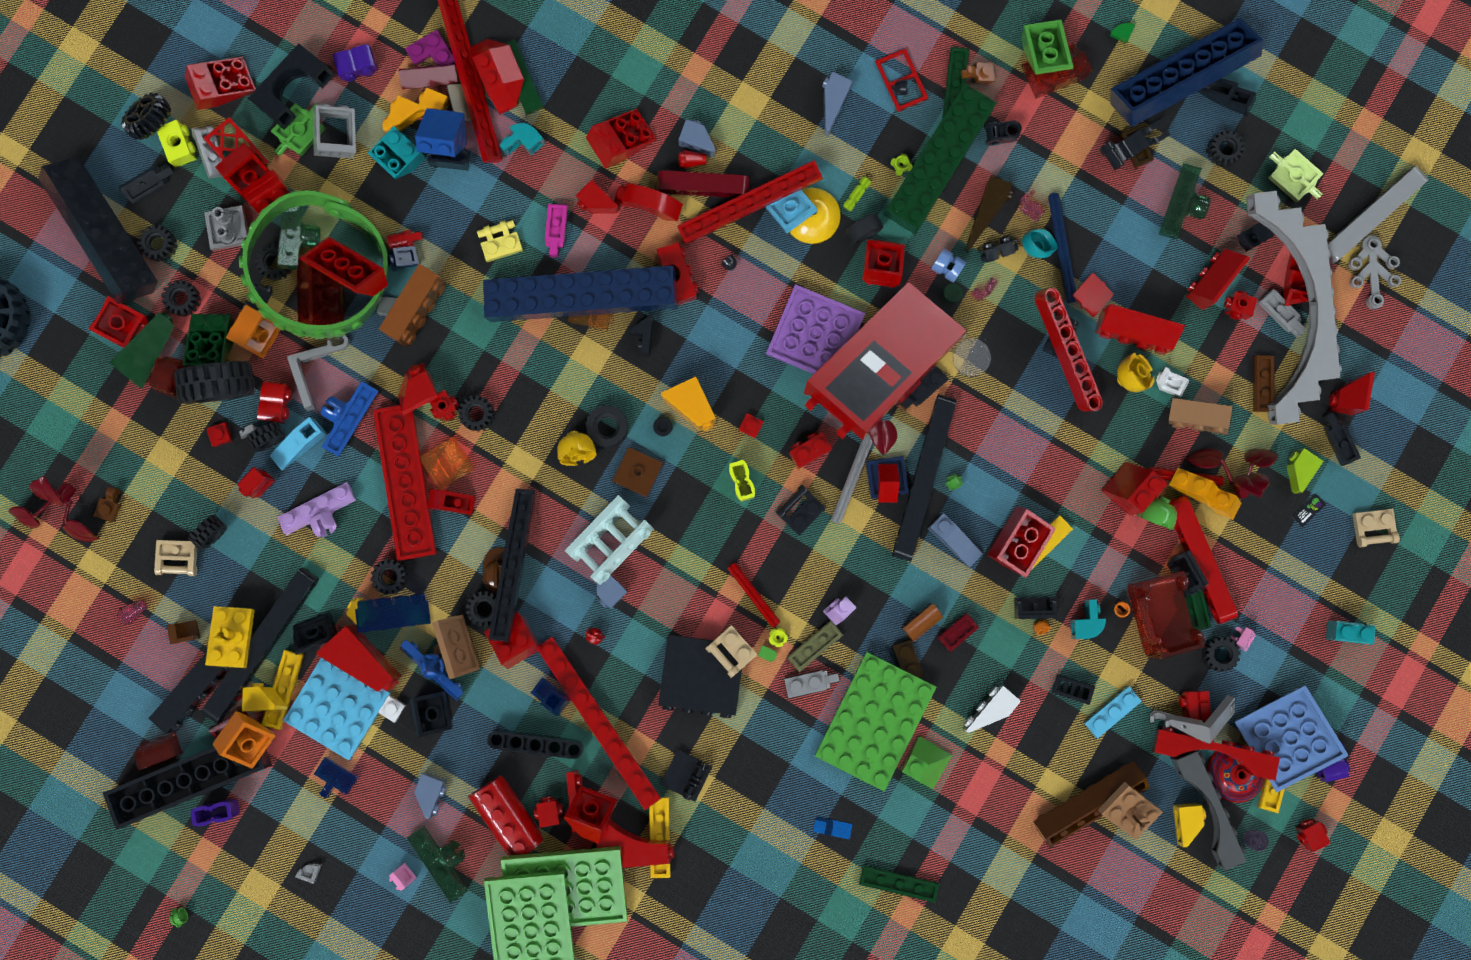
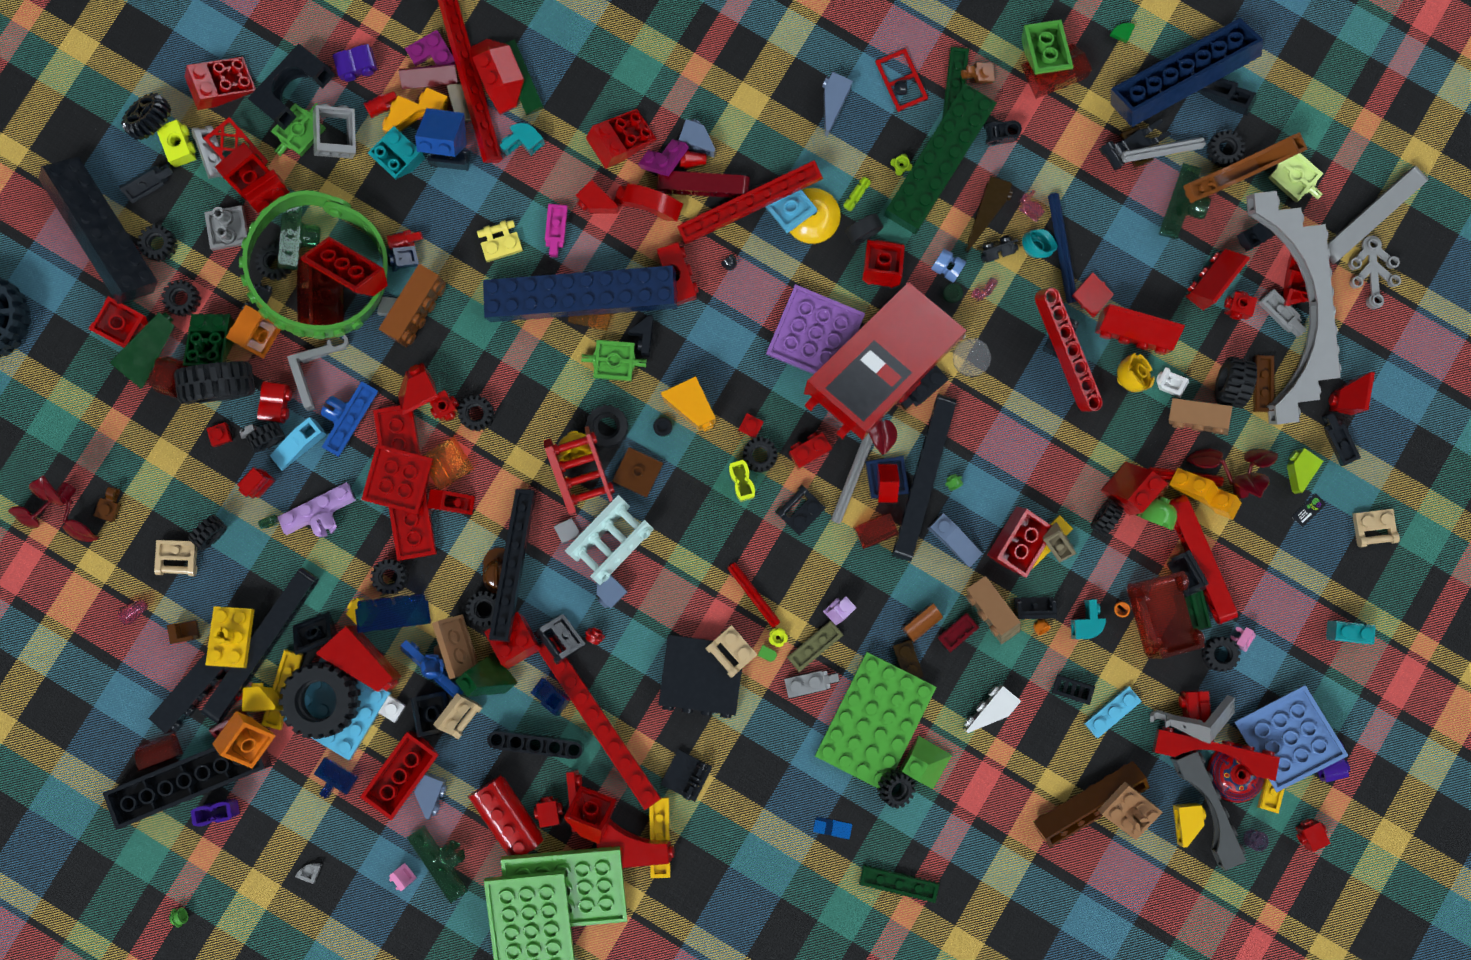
none -> clear green tile [258,515,279,529]
none -> black tyre [279,662,361,739]
none -> red slope [360,730,439,821]
none -> red plate [361,444,434,515]
none -> red hinge [363,91,397,119]
none -> tan plate [433,693,483,739]
none -> dark green slope [455,652,518,697]
none -> black plate [534,614,585,665]
none -> red fence [544,426,615,515]
none -> light grey slope [554,518,580,544]
none -> bright green plate [581,340,647,382]
none -> magenta plate [638,139,689,177]
none -> black tyre [743,437,777,473]
none -> clear red brick [853,513,899,549]
none -> black tyre [877,769,916,808]
none -> medium nougat wedge [966,576,1021,644]
none -> dark tan slope [1043,522,1077,563]
none -> black tyre [1090,499,1124,536]
none -> light grey axle [1121,137,1206,163]
none -> dark orange arch [1183,132,1308,203]
none -> black tyre [1215,357,1257,409]

